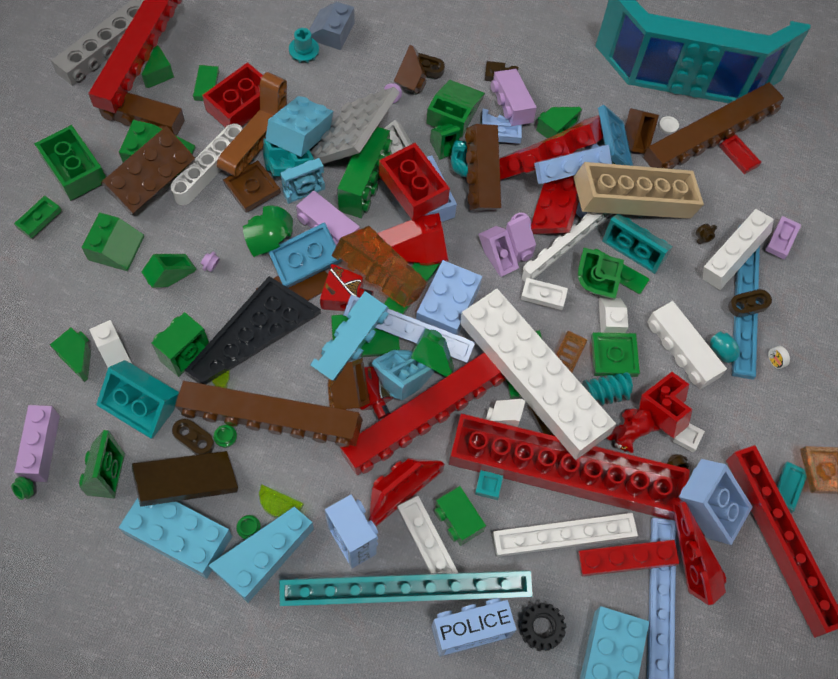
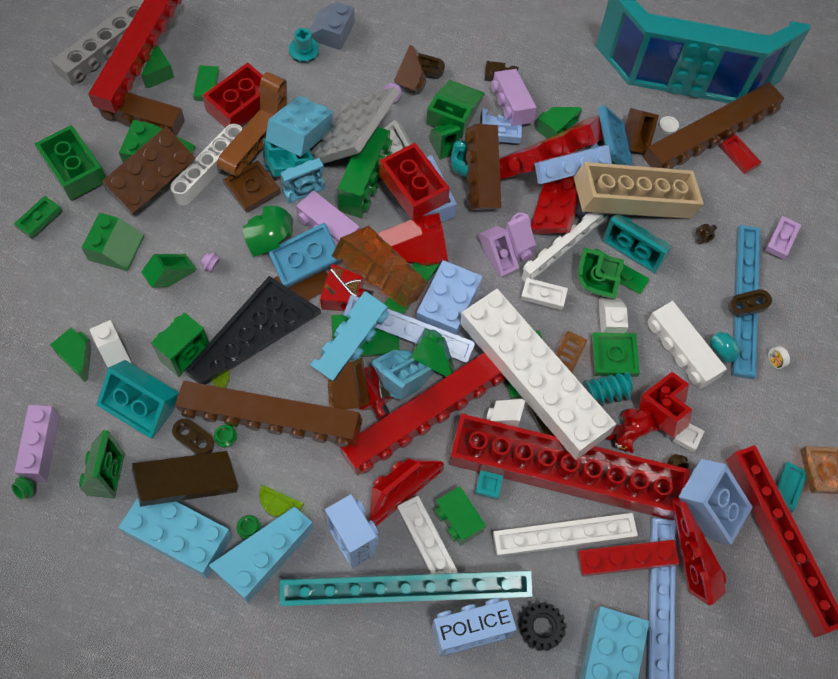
white brick [703,209,774,290] -> none

